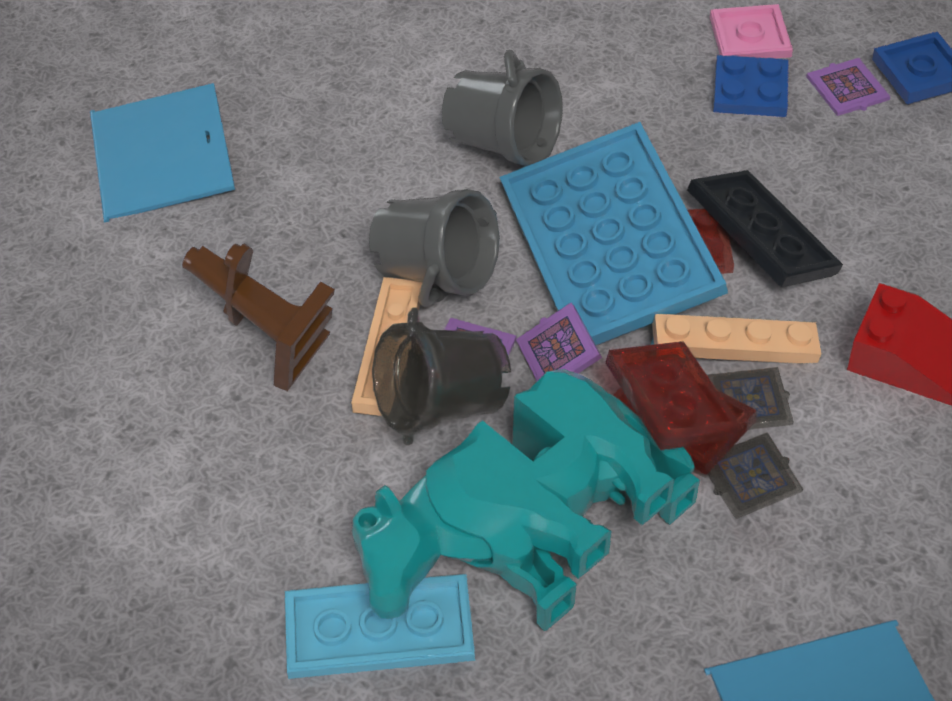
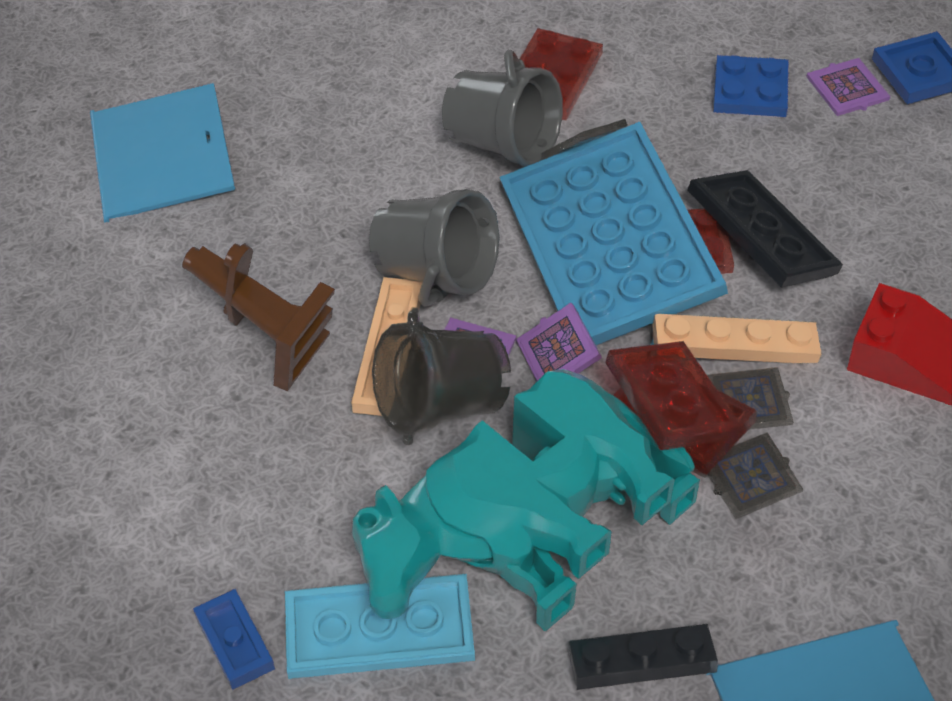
bright pink tile [710,4,793,59] -> none
none -> blue plate [193,589,275,690]
none -> clear red plate [520,28,603,121]
none -> clear smoke piece [541,119,628,159]
none -> black plate [569,624,718,690]

